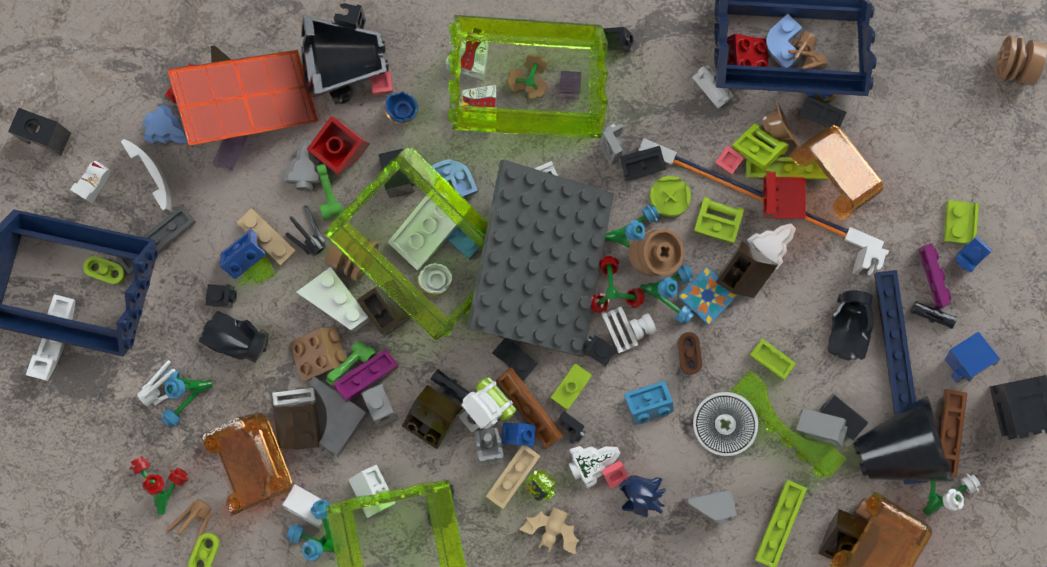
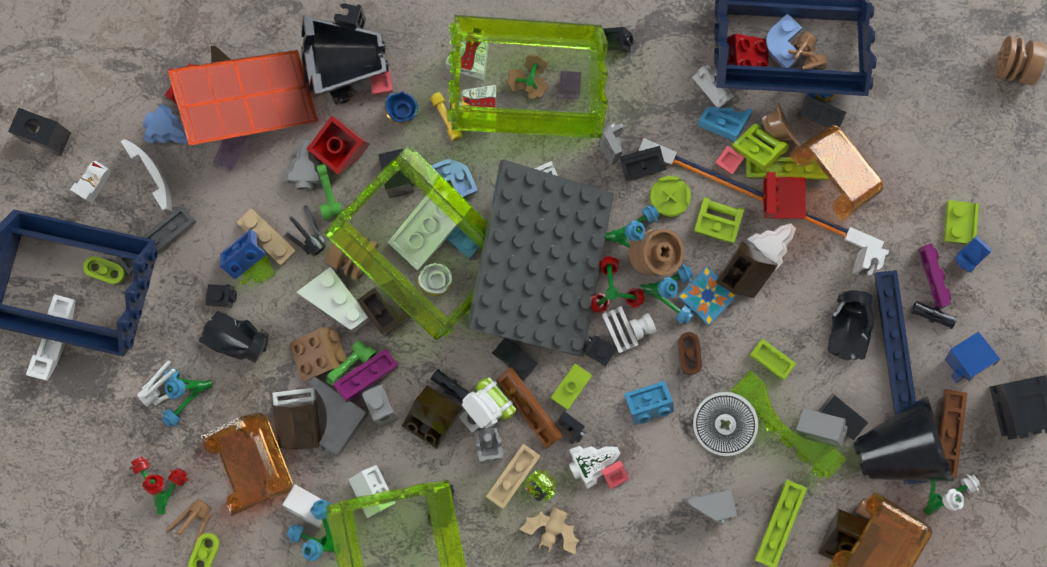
blue bracket [502,423,536,446] -> none
dark blue hair [619,475,666,518] -> none
none -> yellow bar [430,92,463,141]
none -> dark azure wing [698,107,753,142]

